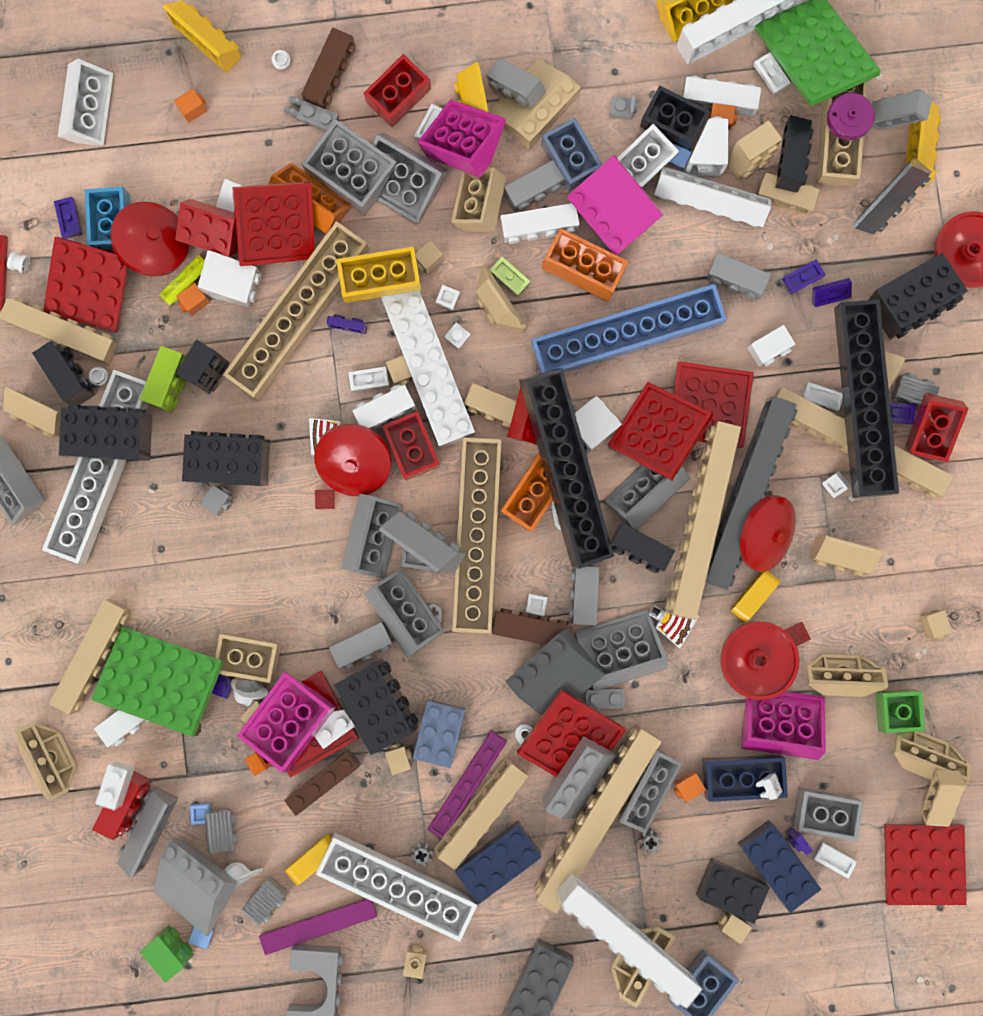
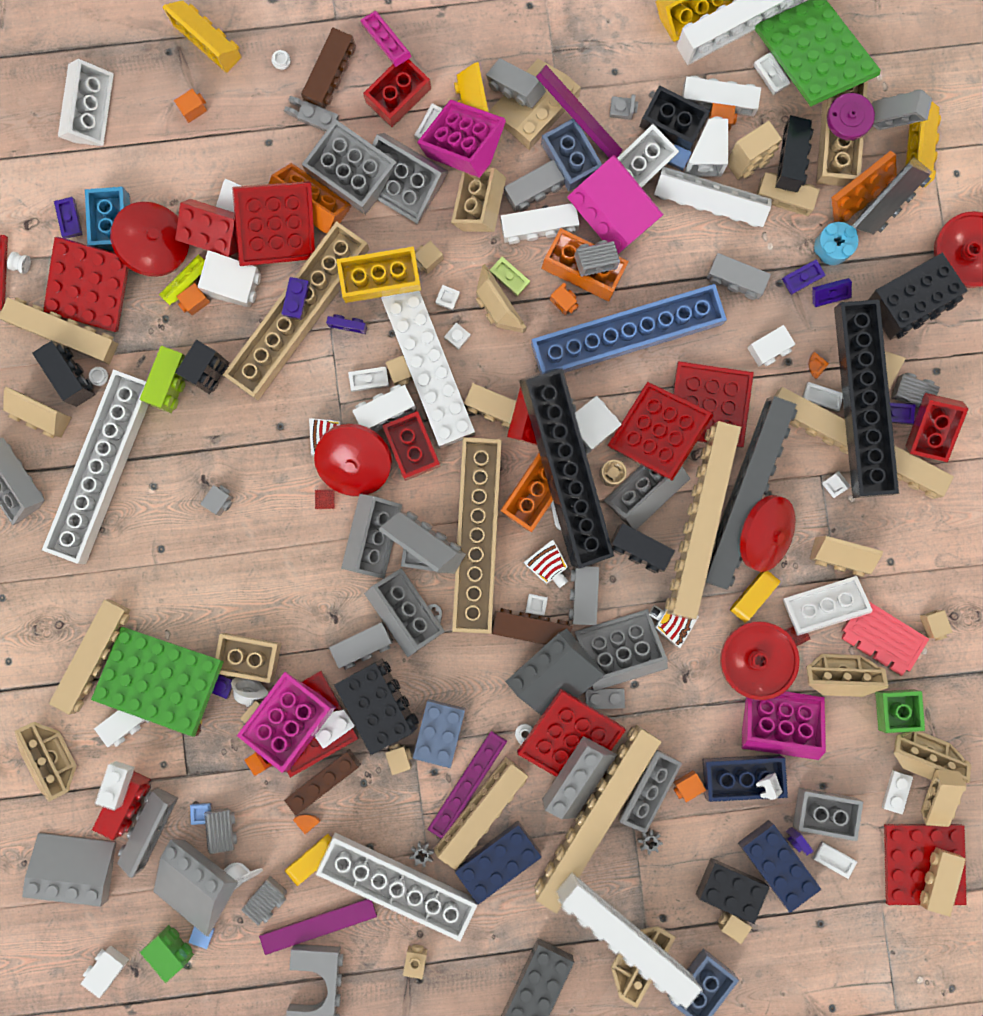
black brick [59,404,153,461] -> none
black brick [182,431,270,486] -> none
none -> light grey slope [22,833,116,907]
none -> white brick [81,946,129,998]
none -> dark purple plate [282,277,310,320]
none -> orange tile [293,814,321,834]
none -> dark pink tile [360,11,411,67]
none -> torso [523,540,568,588]
none -> magenta tile [536,65,623,159]
none -> orange brick [550,283,579,316]
none -> light grey brick [574,240,620,277]
none -> tan wheel [599,460,627,487]
none -> white plate [783,576,873,636]
none -> orange tile [809,352,829,379]
none -> medium azure brick [814,222,858,265]
none -> orange plate [831,151,897,222]
none -> coral hinge [841,602,929,676]
none -> white plate [882,770,913,815]
none -> tan brick [920,847,966,917]

